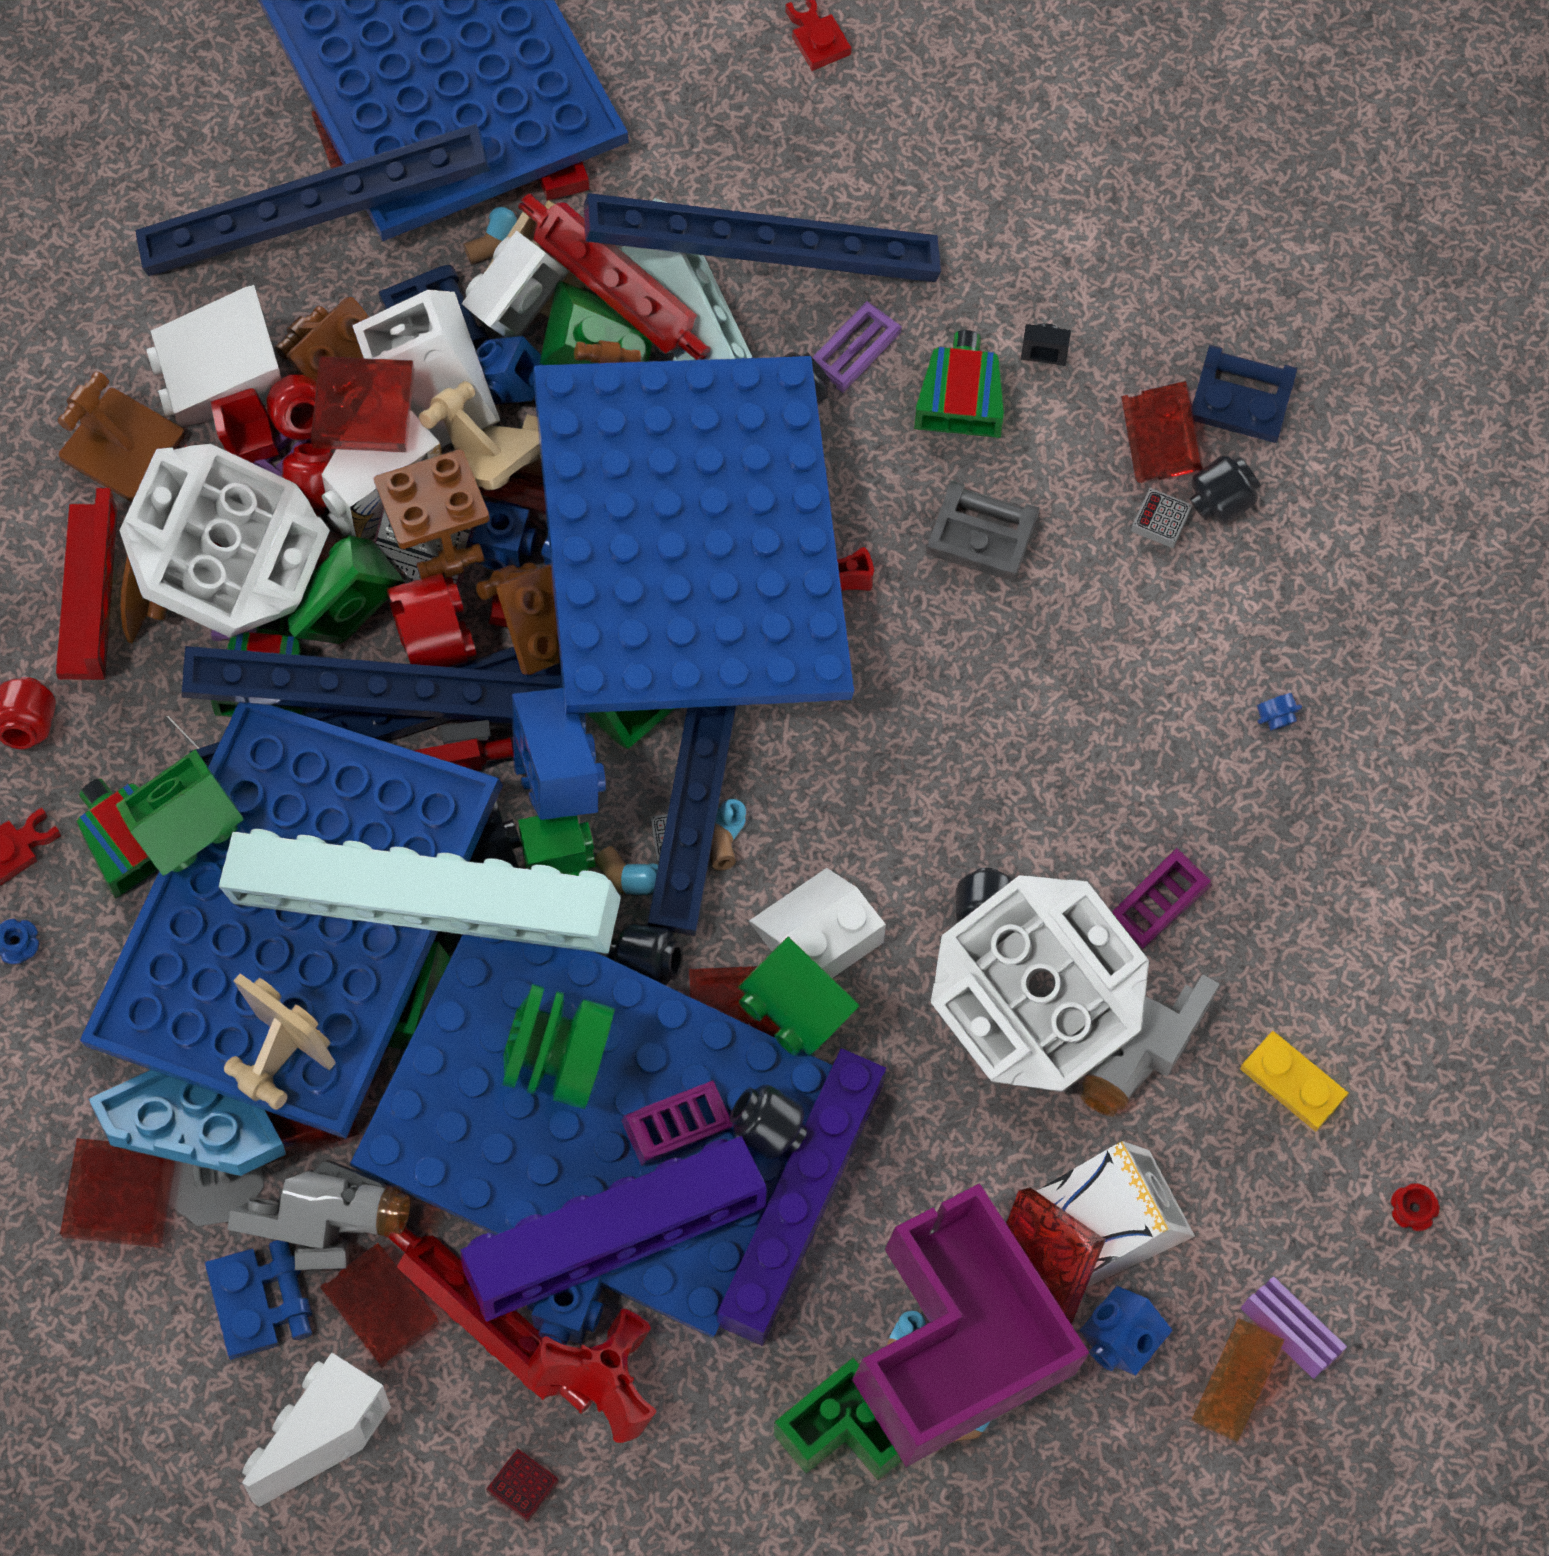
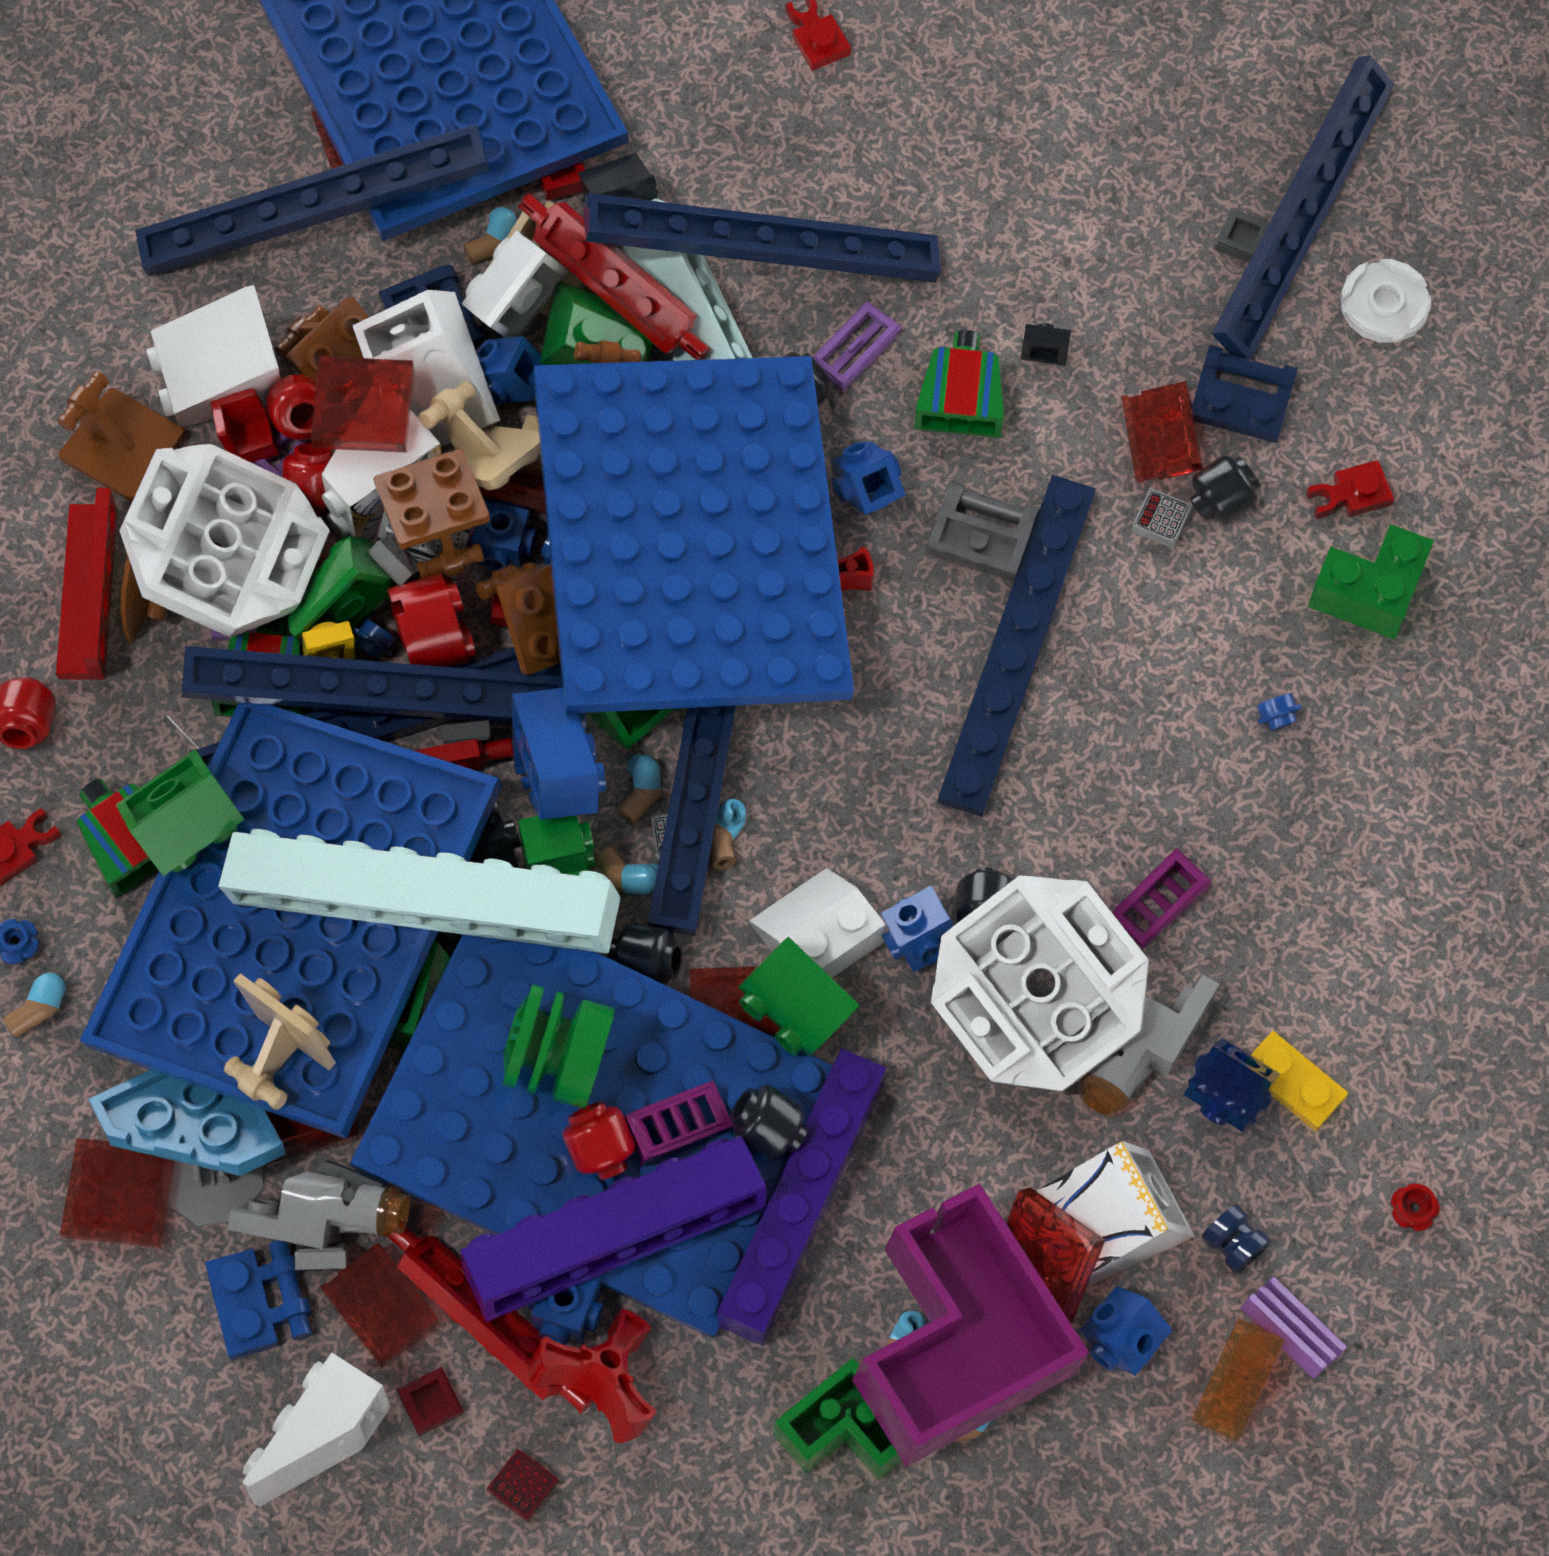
none -> arm [4,972,66,1037]
none -> yellow plate [302,621,355,660]
none -> blue plate [353,618,398,659]
none -> light grey tile [368,533,419,585]
none -> dark red tile [396,1367,464,1436]
none -> red head [562,1101,636,1180]
none -> black head [578,153,659,209]
none -> arm [616,754,662,825]
none -> blue brick [831,442,906,515]
none -> blue brick [880,885,954,973]
none -> dark blue plate [937,475,1096,817]
none -> clear blue head [1183,1038,1281,1132]
none -> dark blue wheel [1201,1204,1272,1274]
none -> dark blue plate [1212,55,1395,360]
none -> dark grey tile [1214,208,1270,263]
none -> red plate [1306,460,1395,519]
none -> green brick [1308,524,1434,640]
none -> white tile [1340,259,1431,343]

